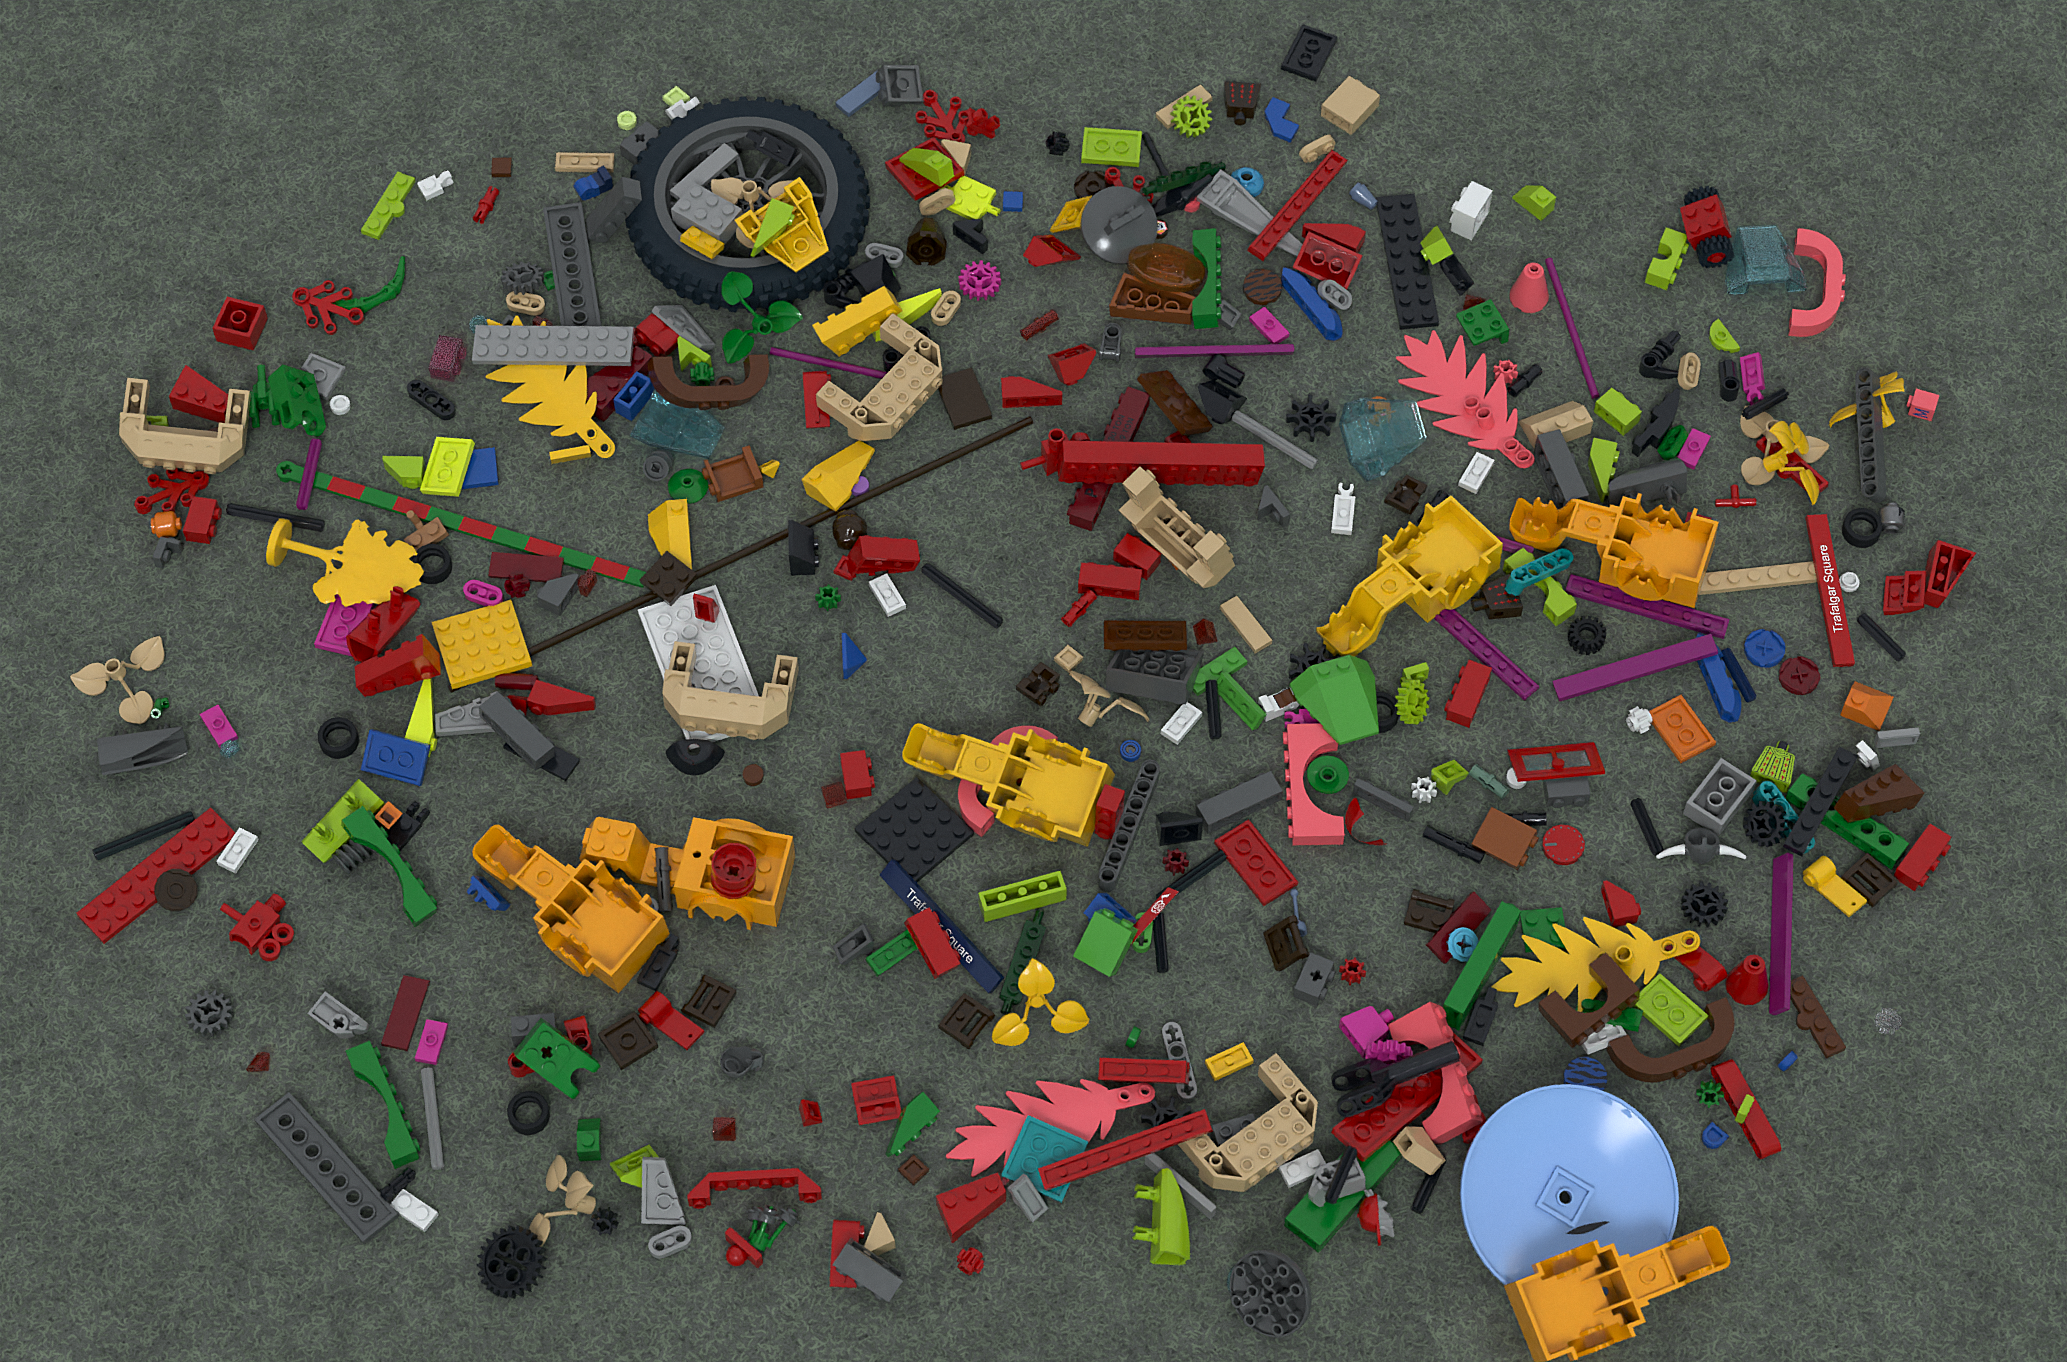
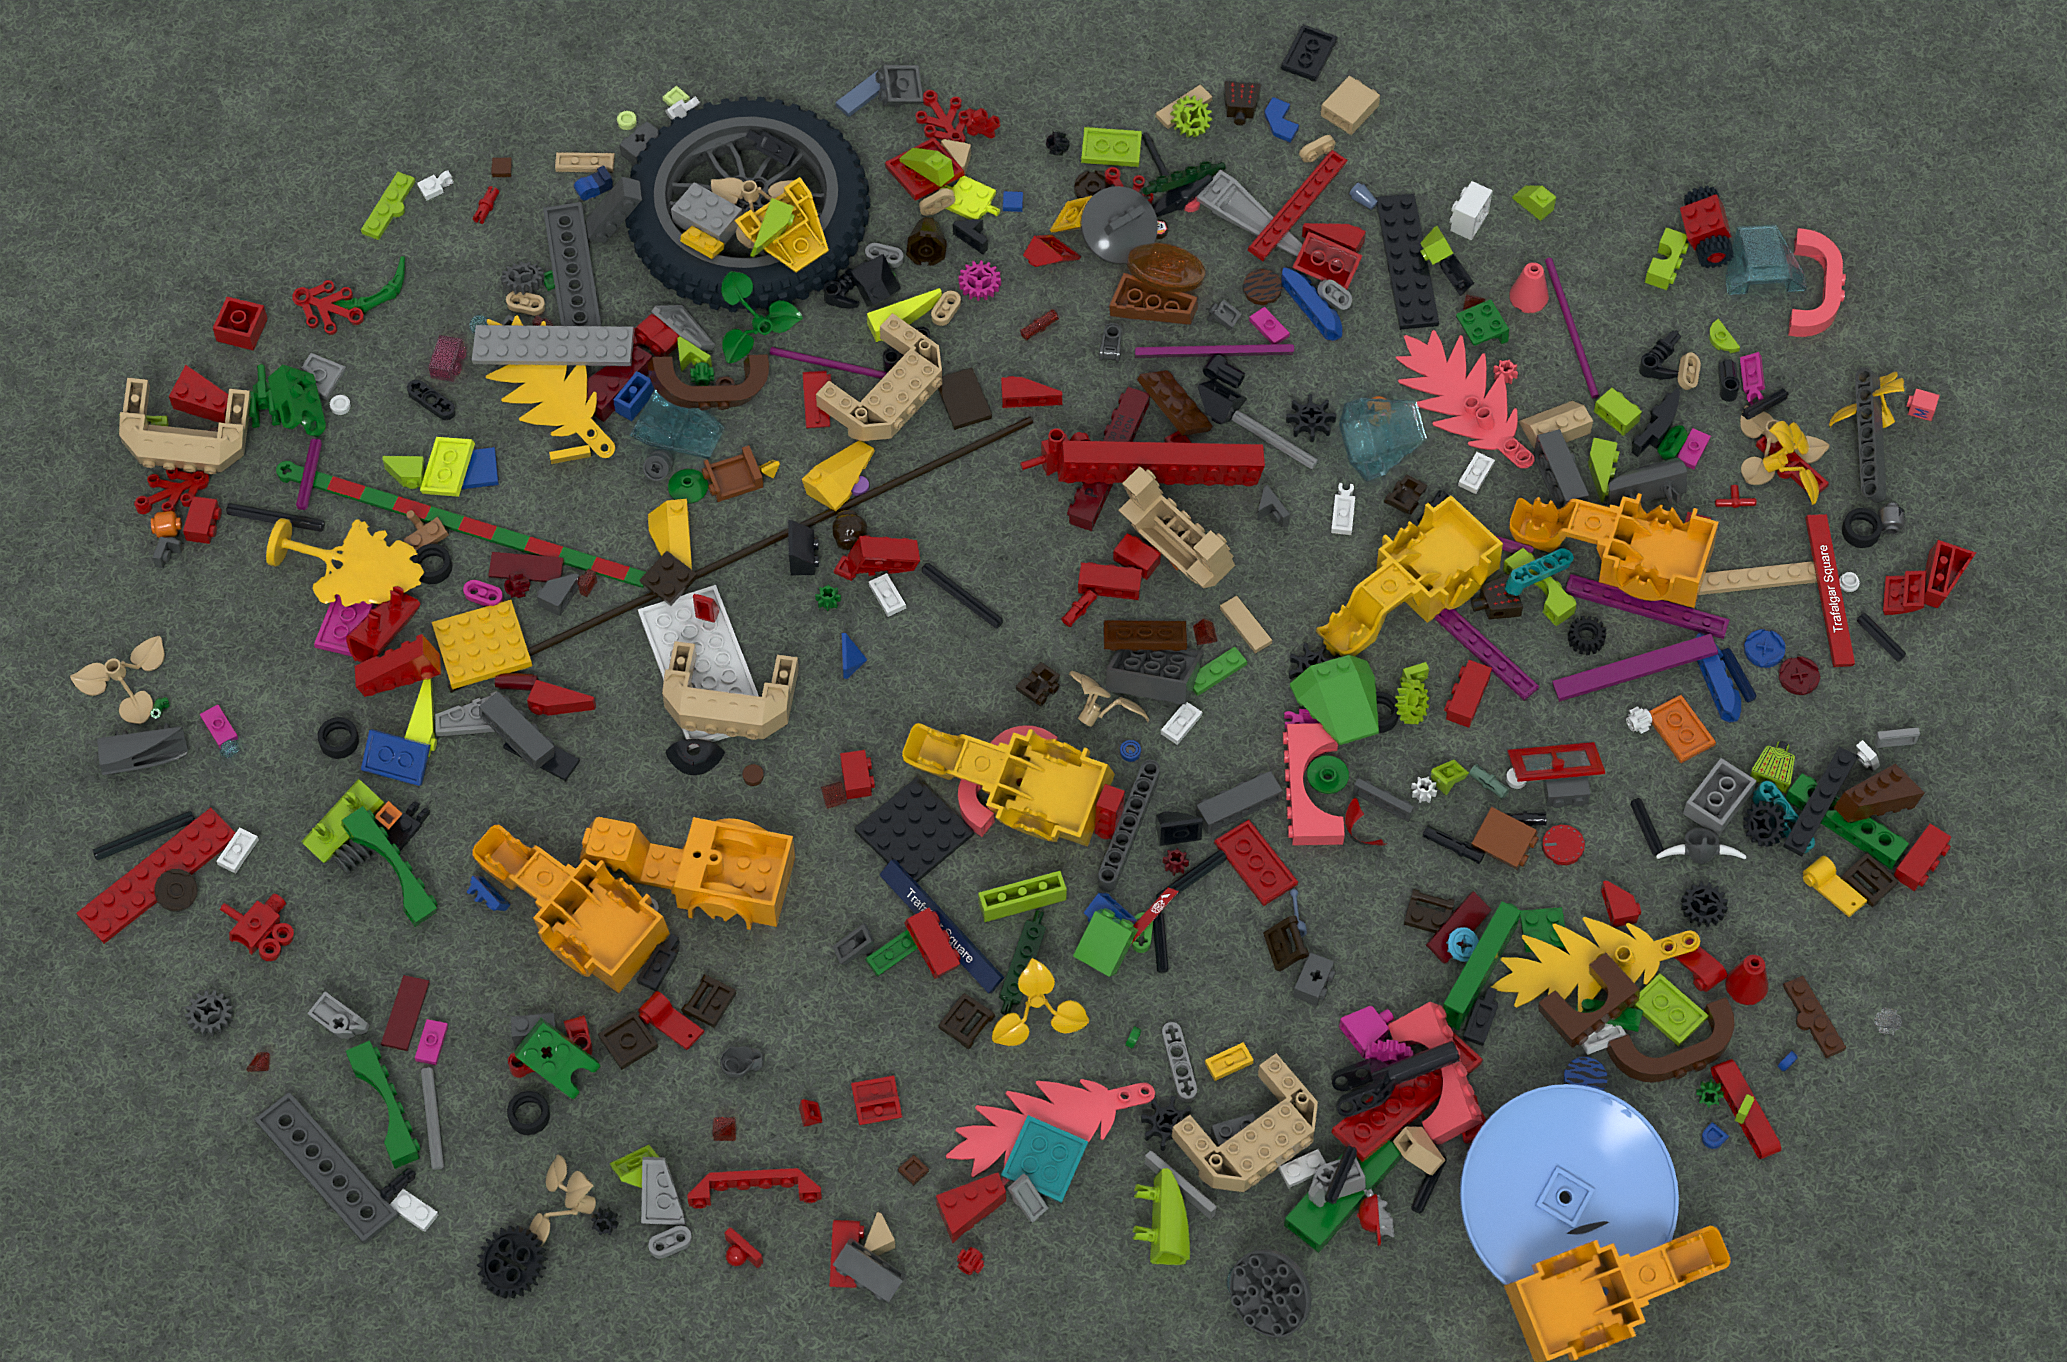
red slope [507,695,528,716] -> none
green slope [577,1118,601,1162] -> none
dark grey pin [654,847,672,912] -> none
light grey tile [670,143,739,200] -> none
red wheel [711,843,756,899] -> none
plant [745,1205,800,1252] -> none
yellow wedge [812,286,903,357] -> none
green slope [885,1092,940,1157] -> none
red plate [1038,1109,1213,1191] -> none
red slope [1048,343,1096,385] -> none
tan tile [1054,645,1083,673] -> none
red brick [1098,1058,1190,1085] -> none
green arch [1192,228,1222,329] -> none
black axle [1205,680,1222,739] -> none
bright green plate [1217,671,1267,730] -> none
dark azure piece [1231,167,1264,198] -> none
white leg [1258,688,1299,721] -> none
red gear [1339,957,1366,986] -> none
black pin [1507,364,1543,397] -> none
magenta tile [1769,853,1793,1015] -> none
orange slope [1840,681,1894,731] -> none

